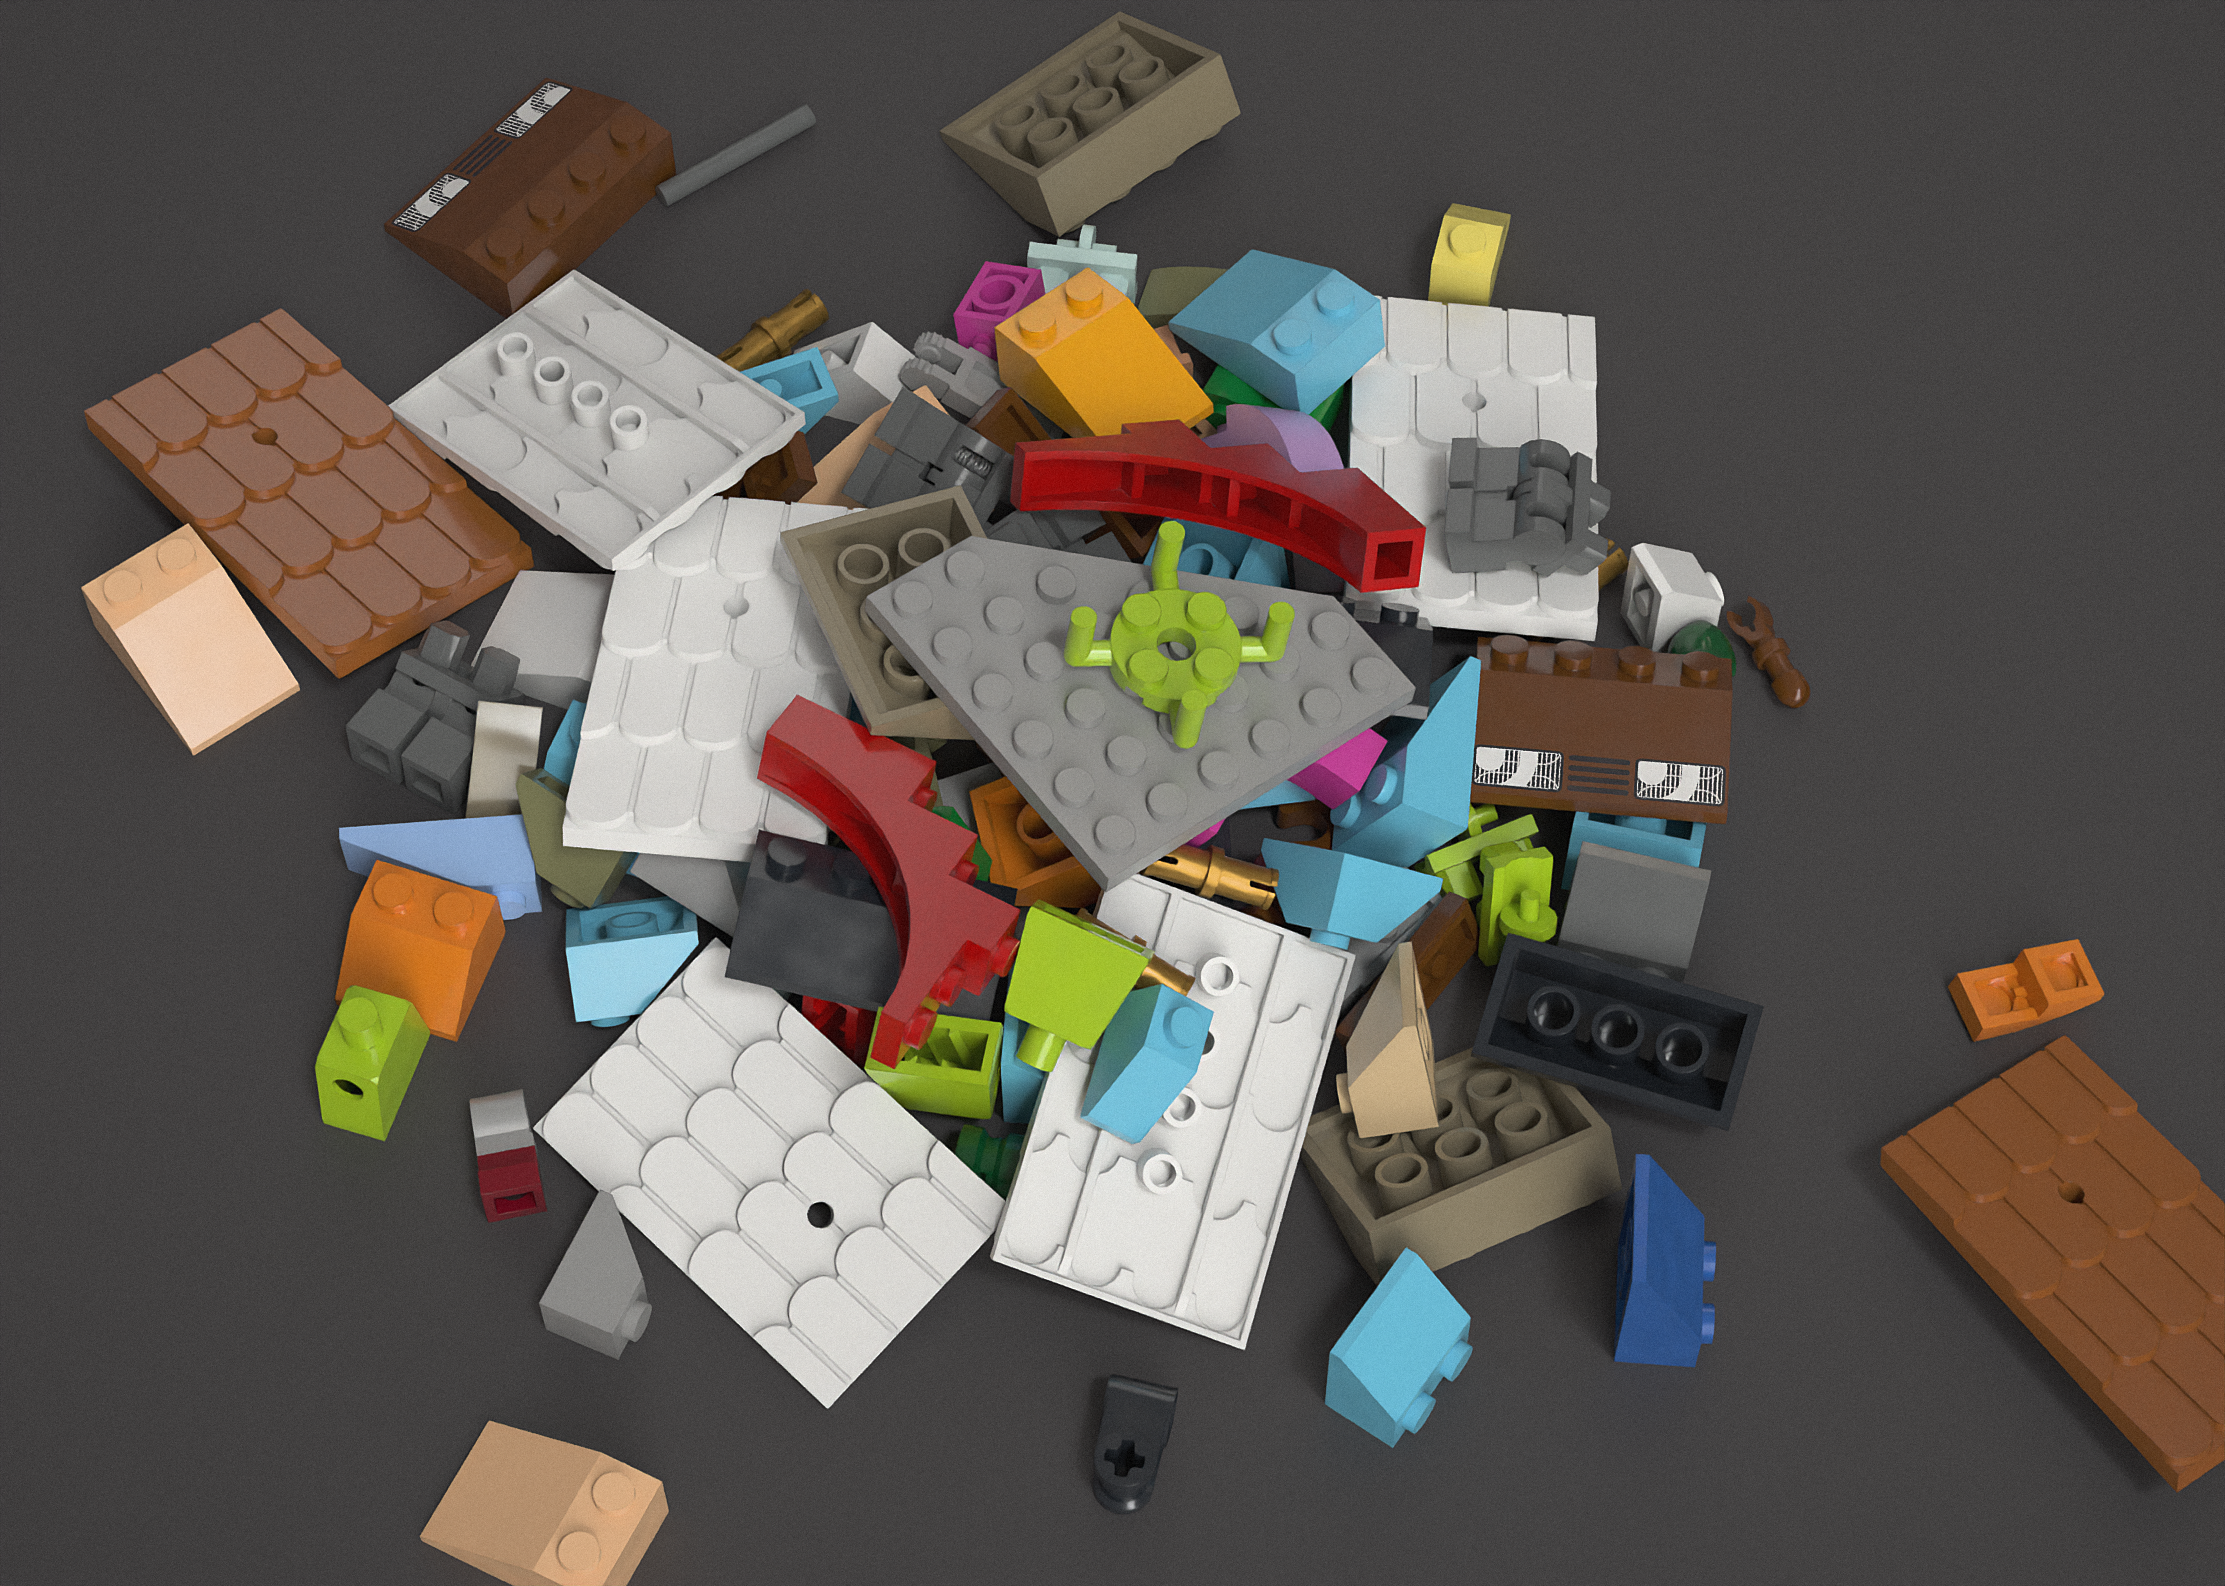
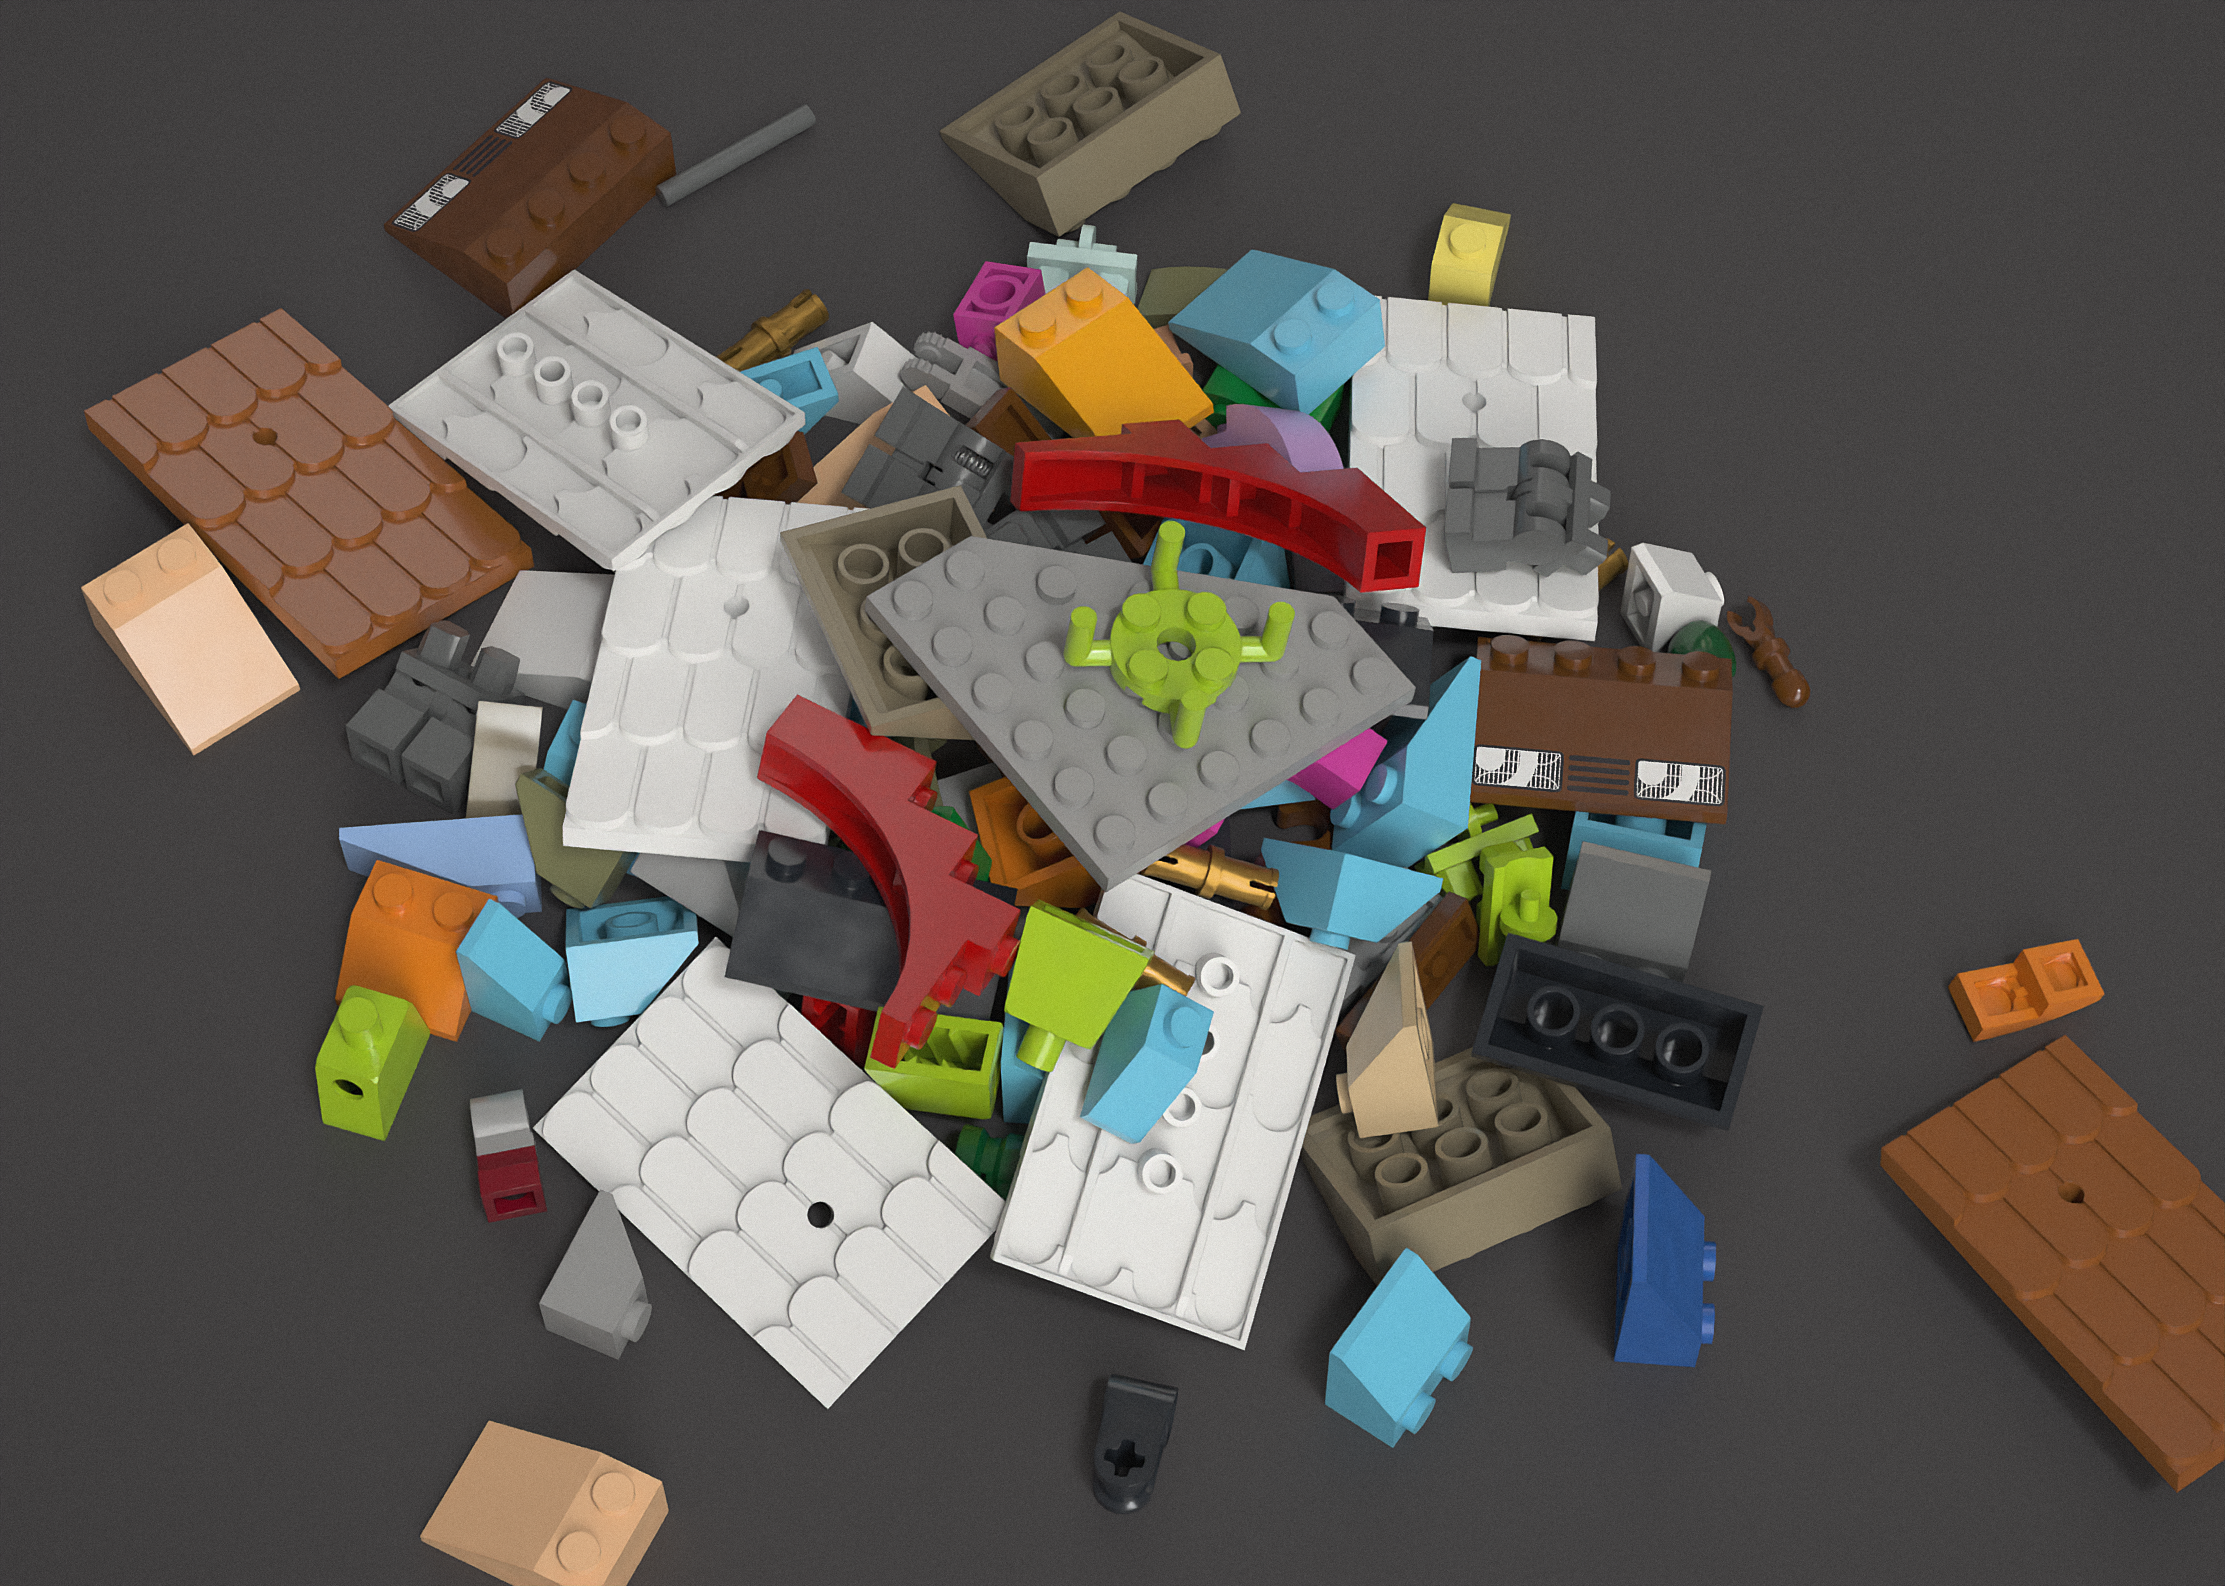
none -> medium azure slope [456,899,573,1042]

